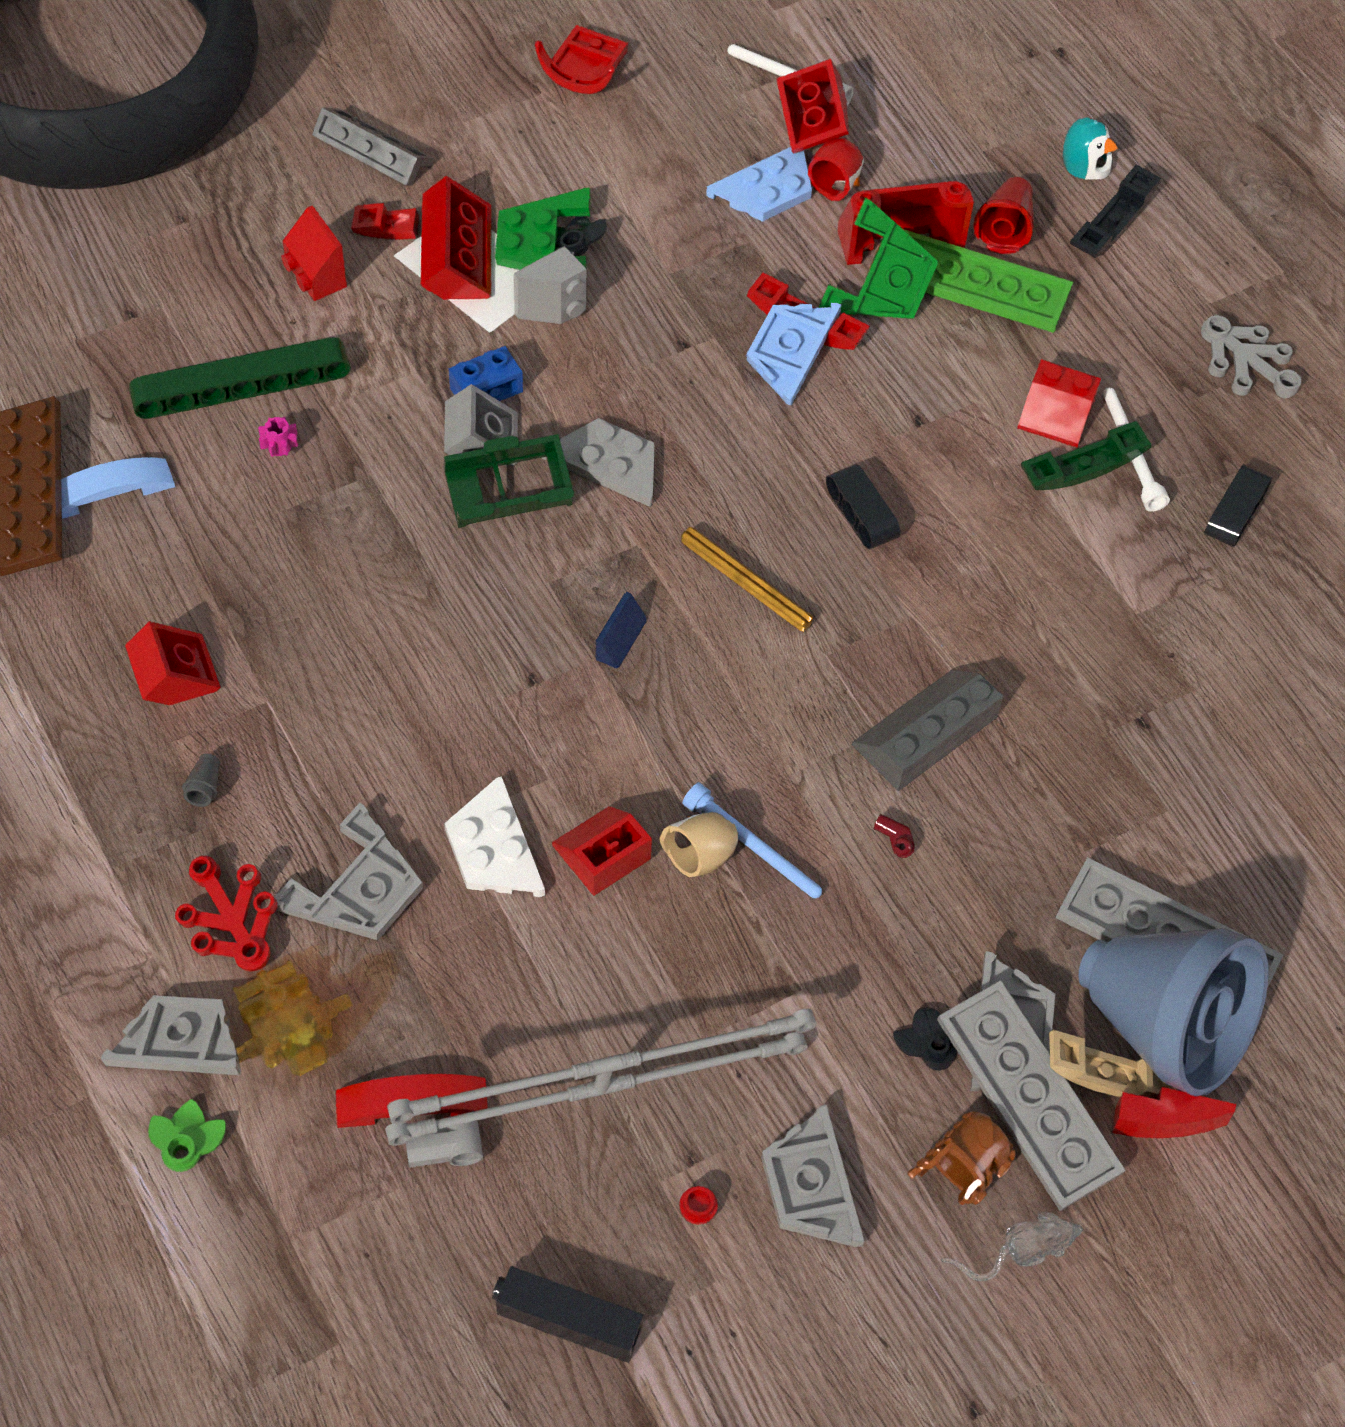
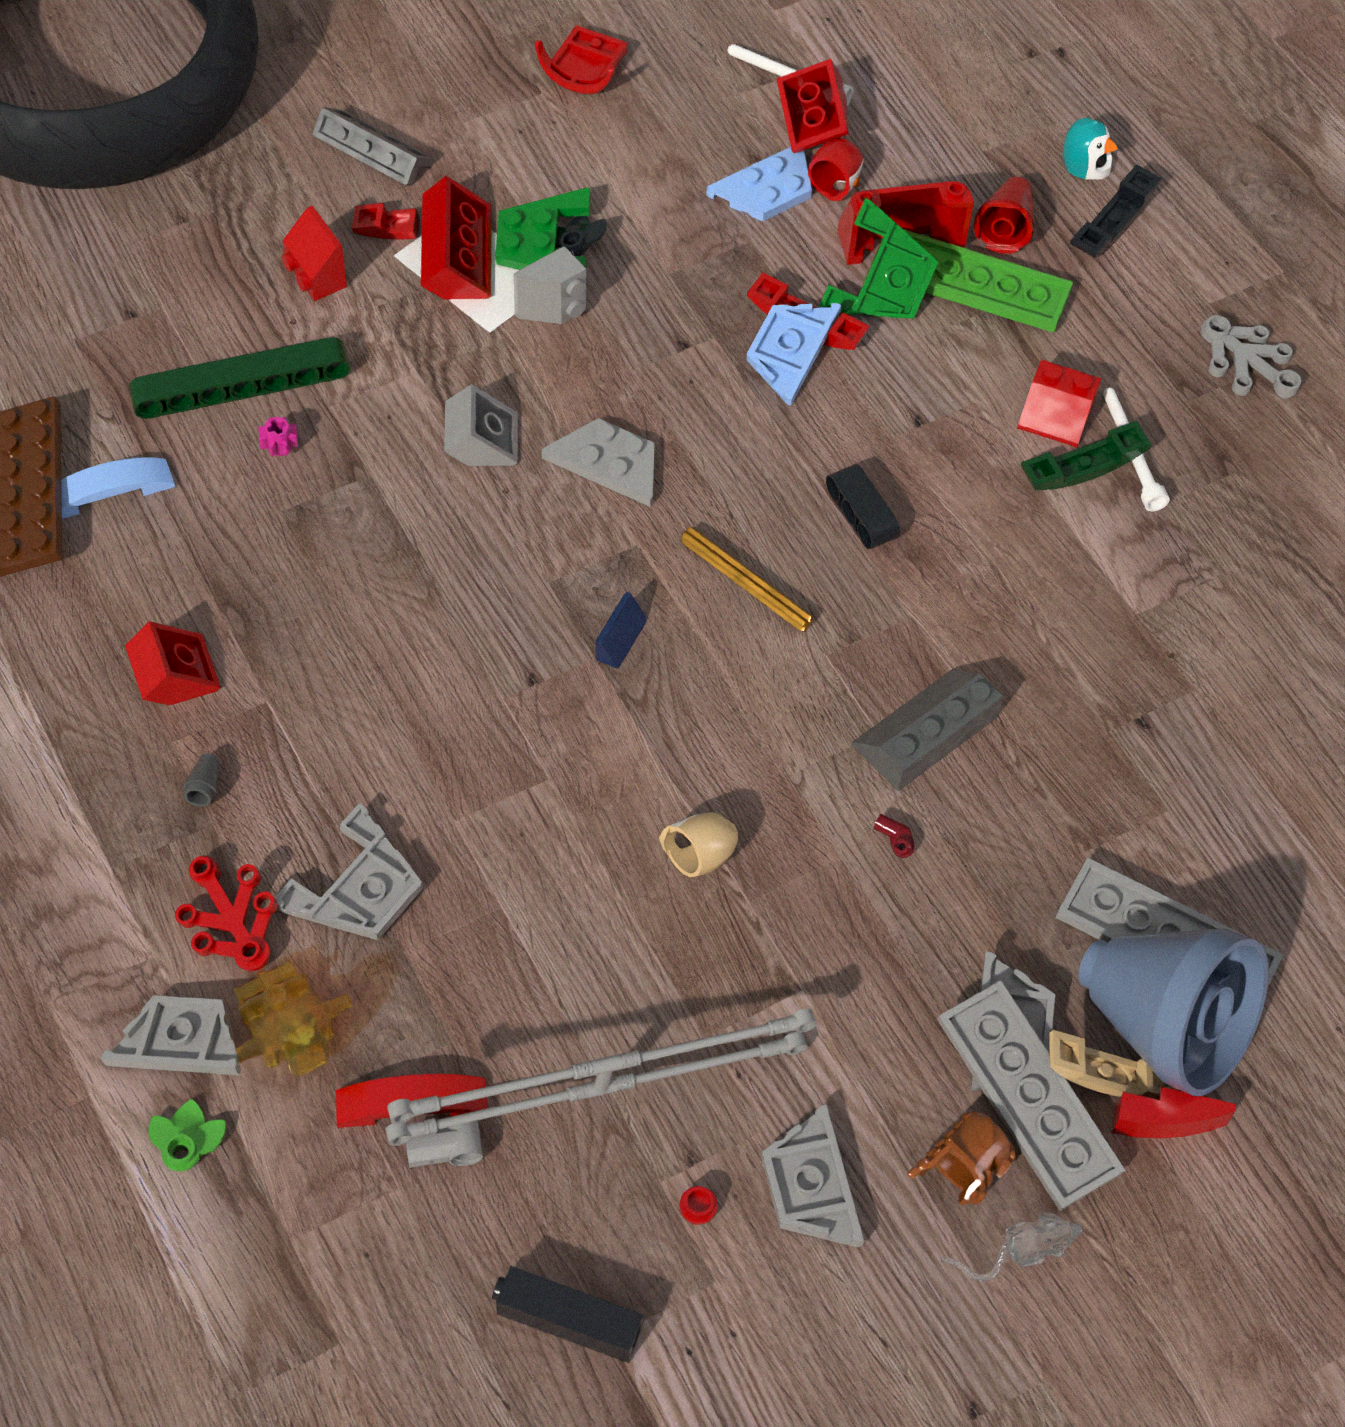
dark green piece [443,434,574,528] -> none
white wing [445,777,545,897] -> none
blue brick [449,346,523,401] -> none
red slope [552,806,652,896] -> none
light blue piece [682,782,822,899] -> none
black plate [893,1007,957,1070] -> none
black beam [1204,464,1273,548] -> none

